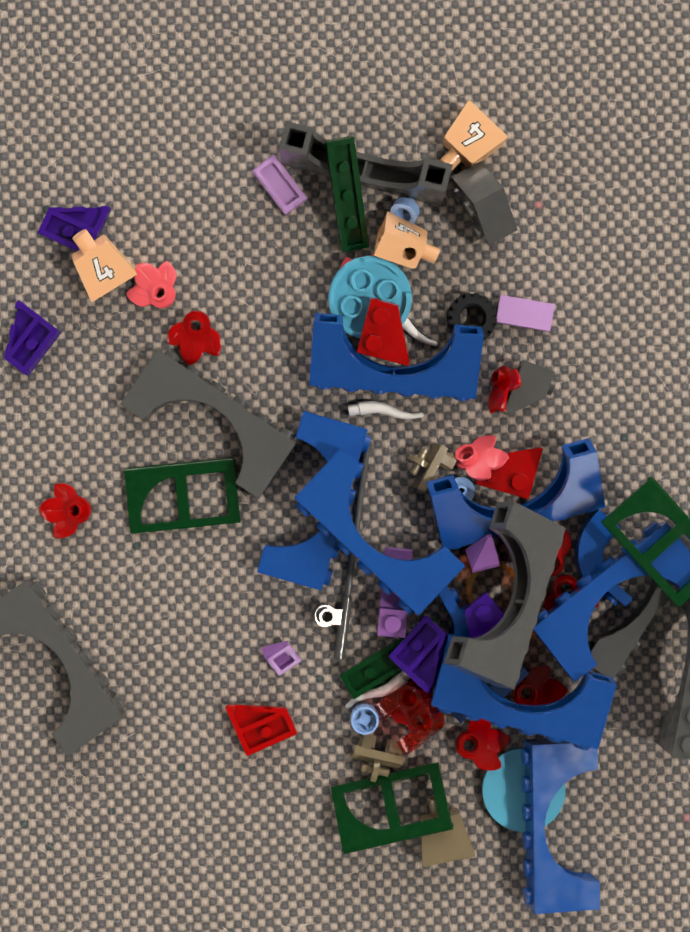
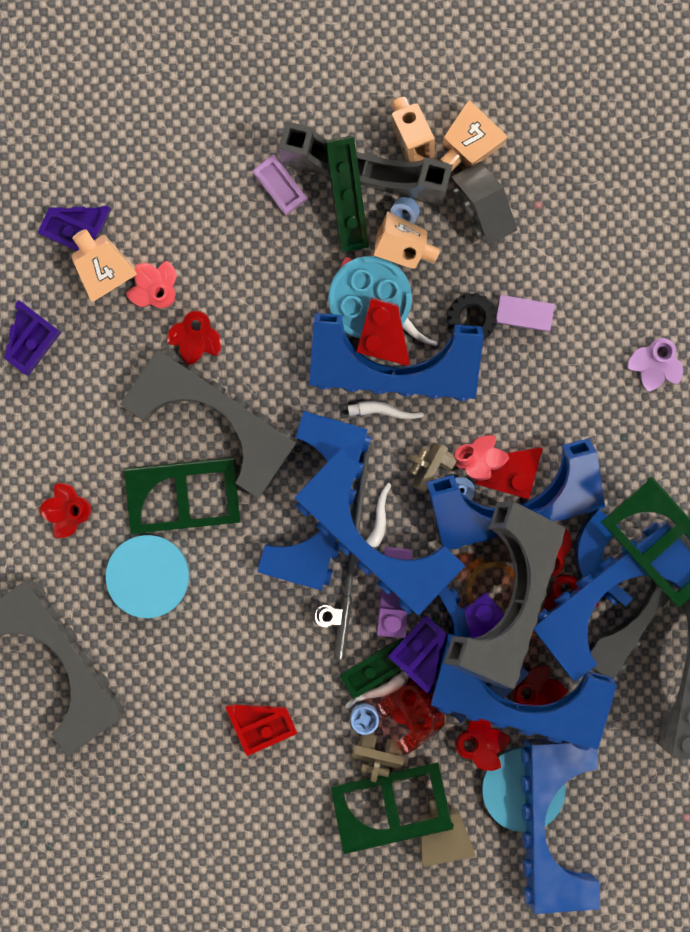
medium lavender slope [261,641,302,676] -> none
medium lavender slope [465,534,500,573] -> none
red plate [488,366,521,414] -> none
dark grey slope [501,360,557,415] -> none
none -> medium azure tile [106,535,190,618]
none -> white animal [366,483,391,549]
none -> light nougat torso [391,97,435,162]
none -> lavender plate [628,338,683,391]

